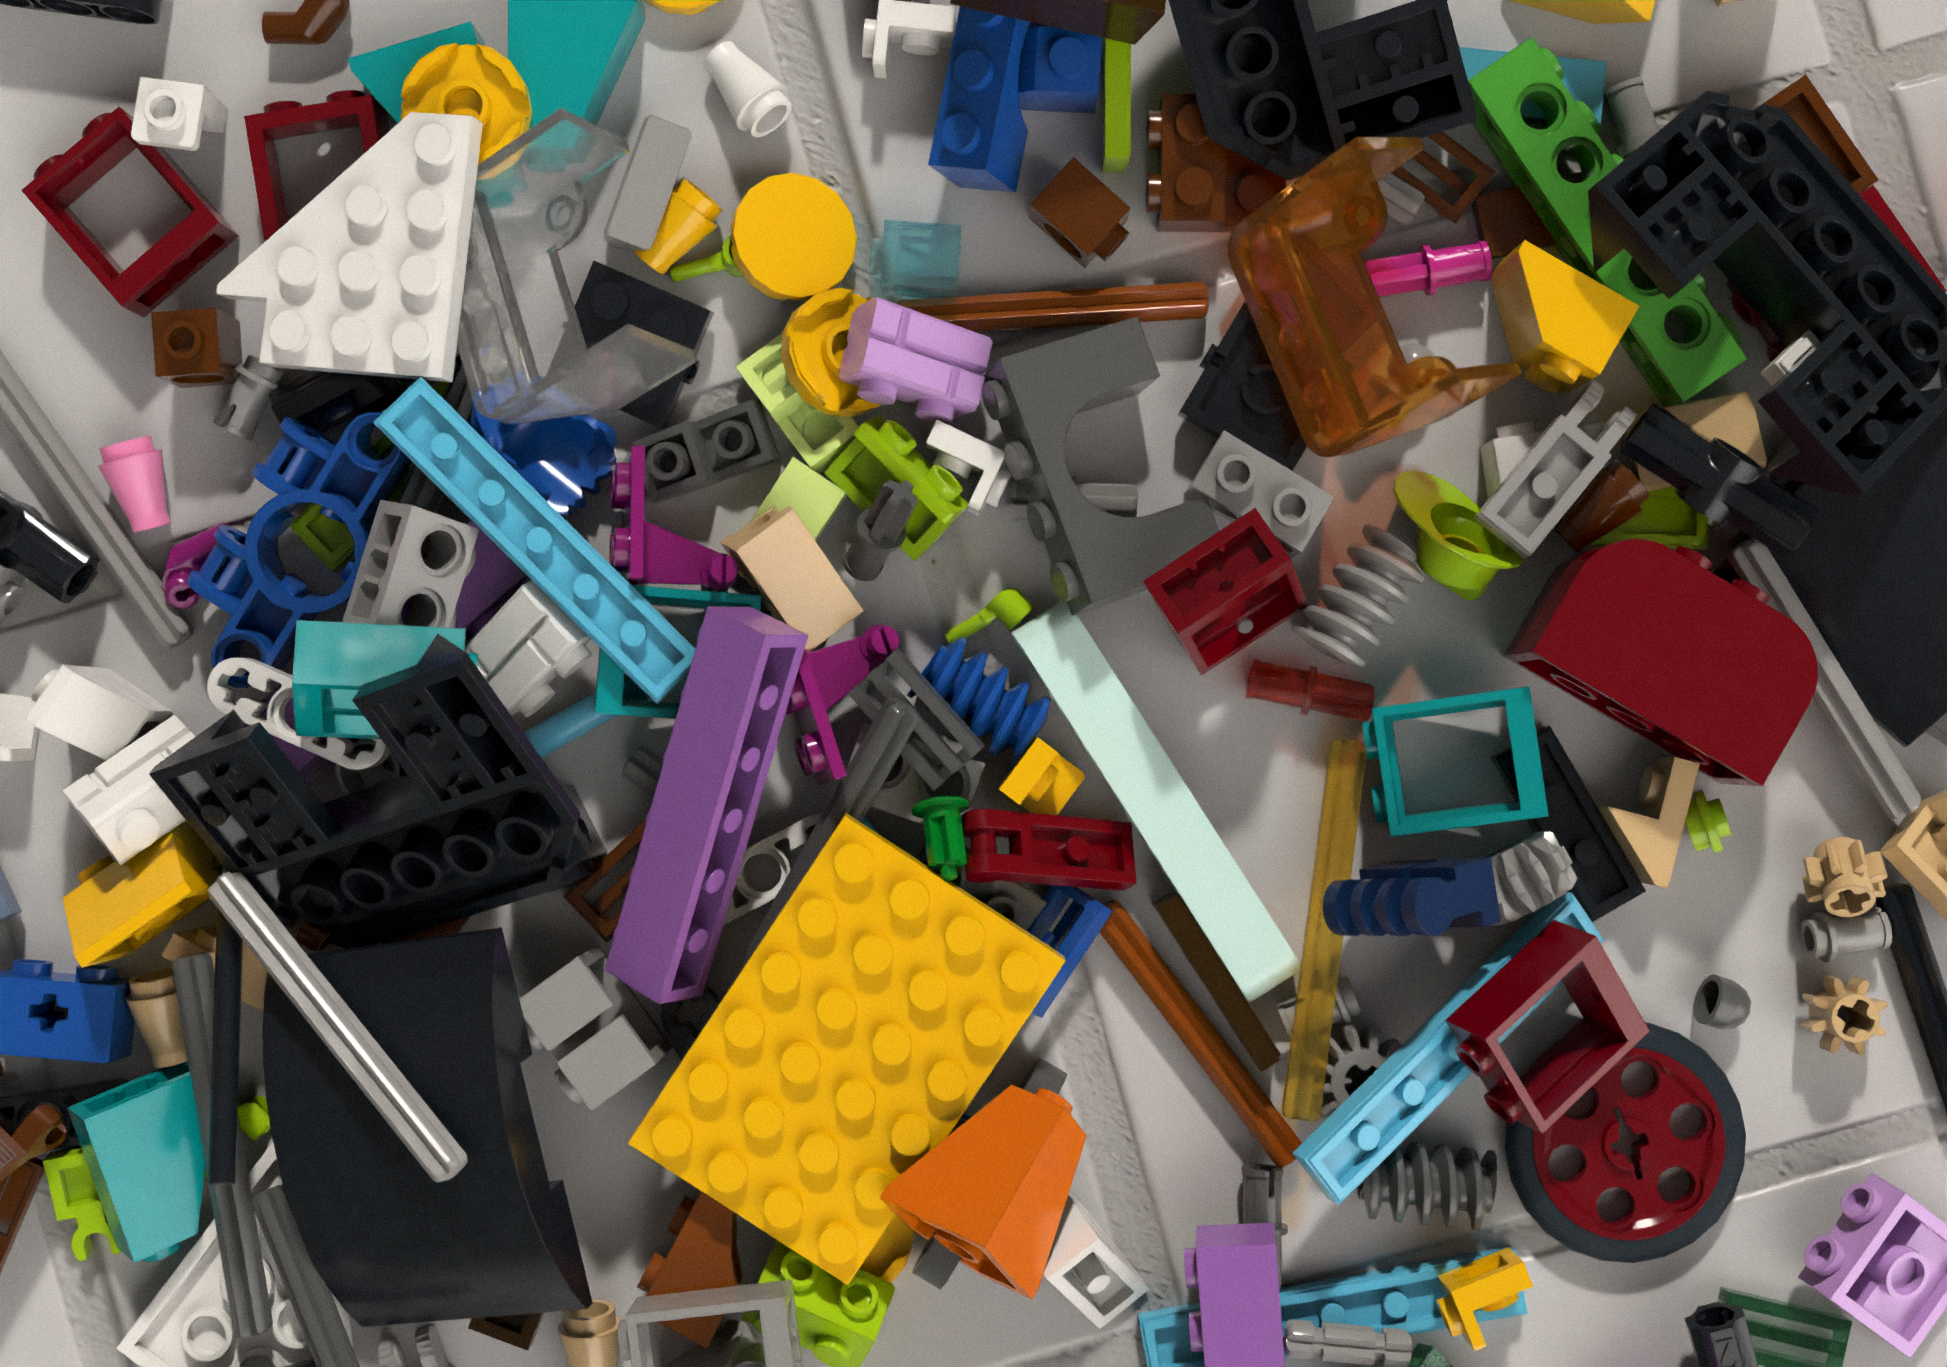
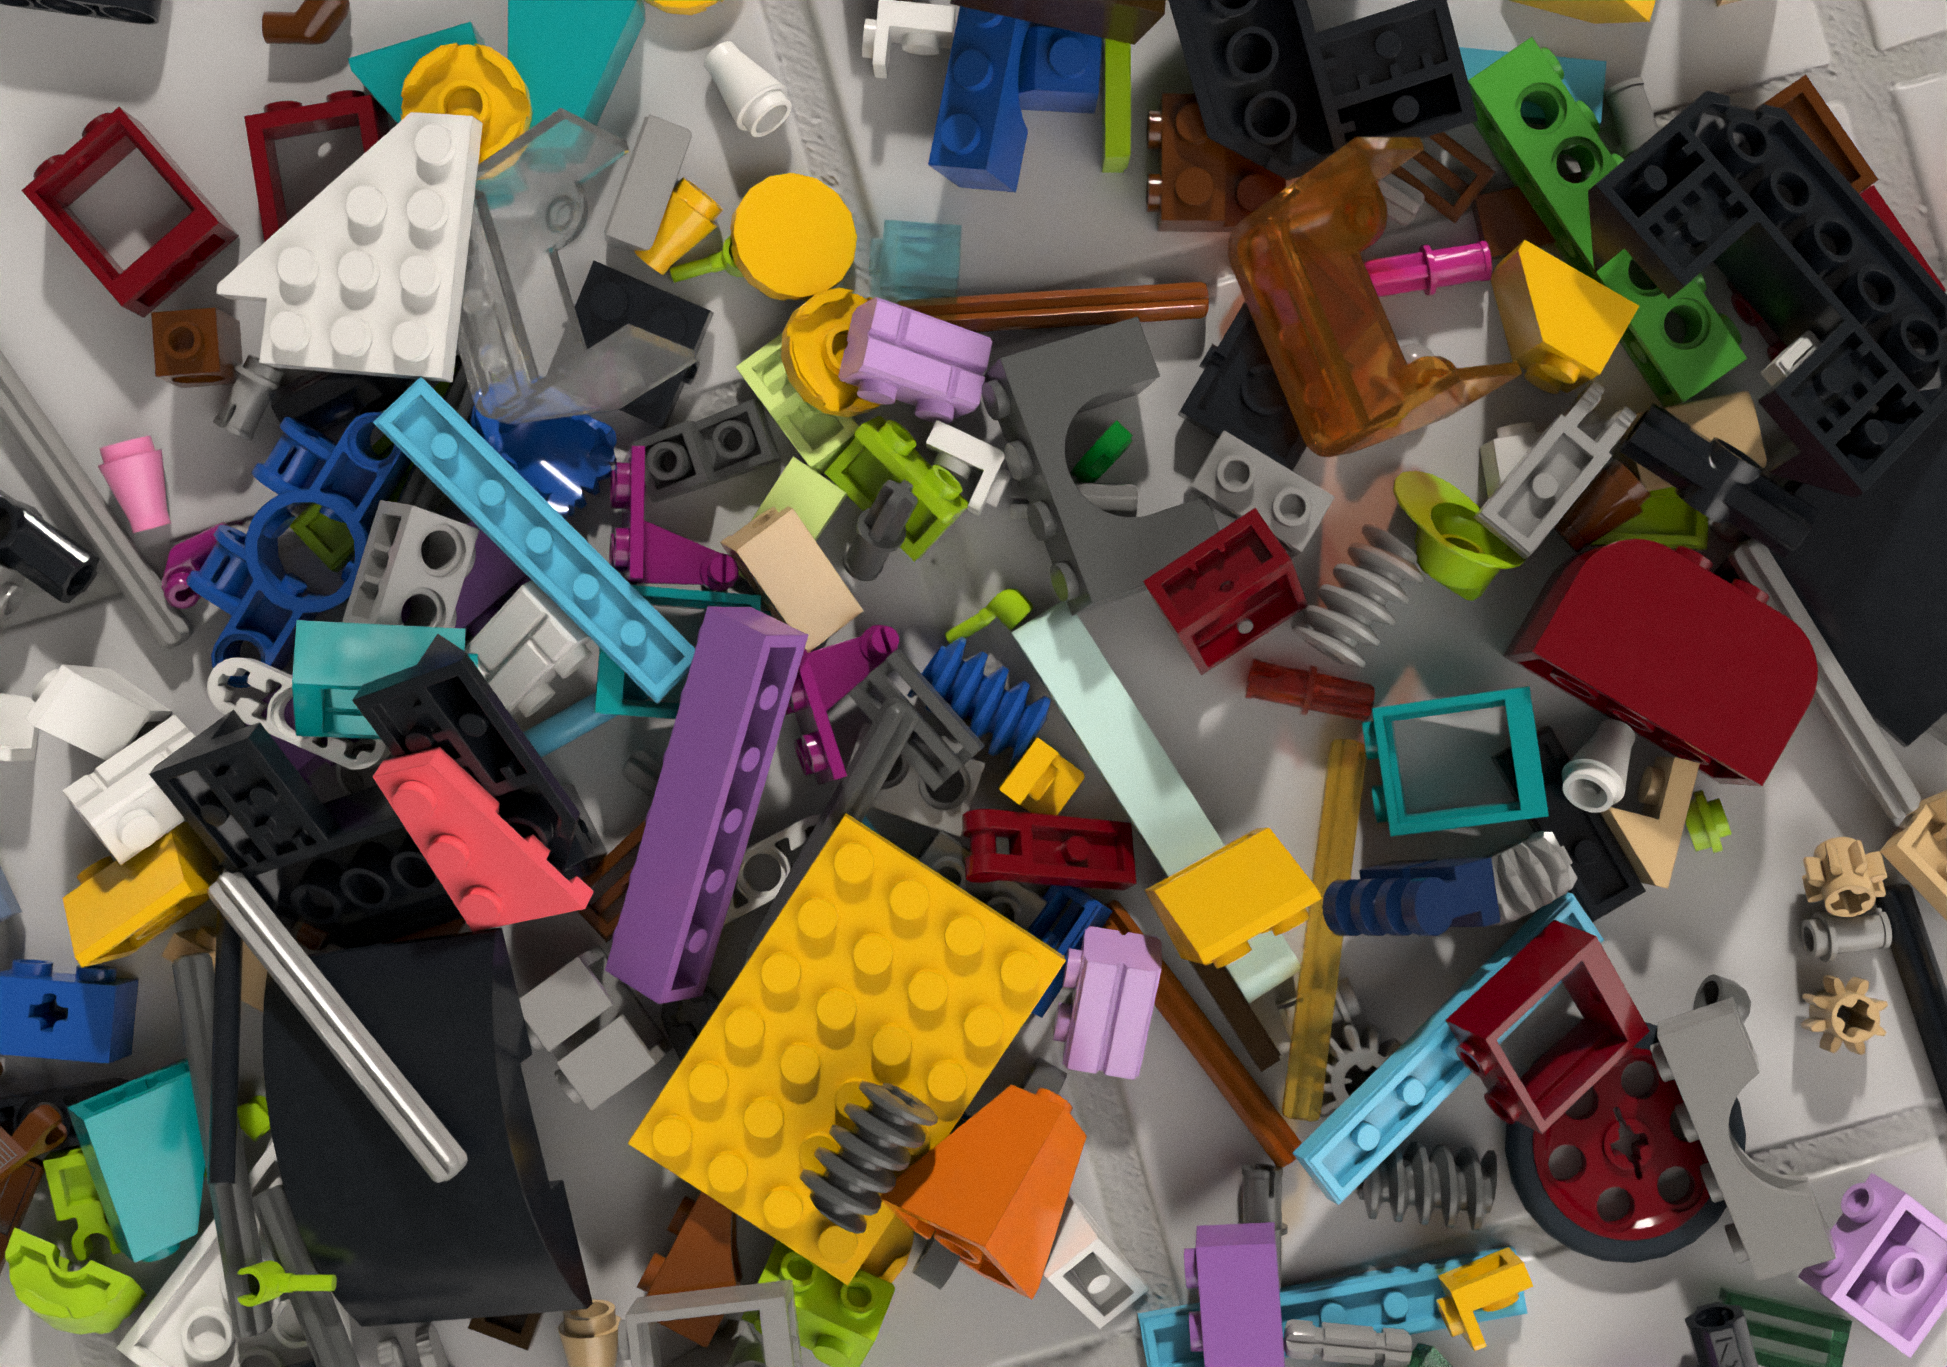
tan cone [125,968,188,1068] -> none
white bracket [131,77,228,151] -> none
green piece [911,796,970,881] -> none
reddish brown brick [1029,157,1131,268] -> none
none -> lime cylinder [5,1227,147,1335]
none -> lime hand [237,1260,337,1307]
none -> coral wing [373,747,594,932]
none -> dark grey piece [800,1080,938,1234]
none -> lavender brick [1053,926,1162,1080]
none -> green tile [1070,420,1133,483]
none -> yellow slope [1144,827,1322,968]
none -> white cone [1562,719,1635,813]
none -> light grey arch [1650,997,1836,1281]

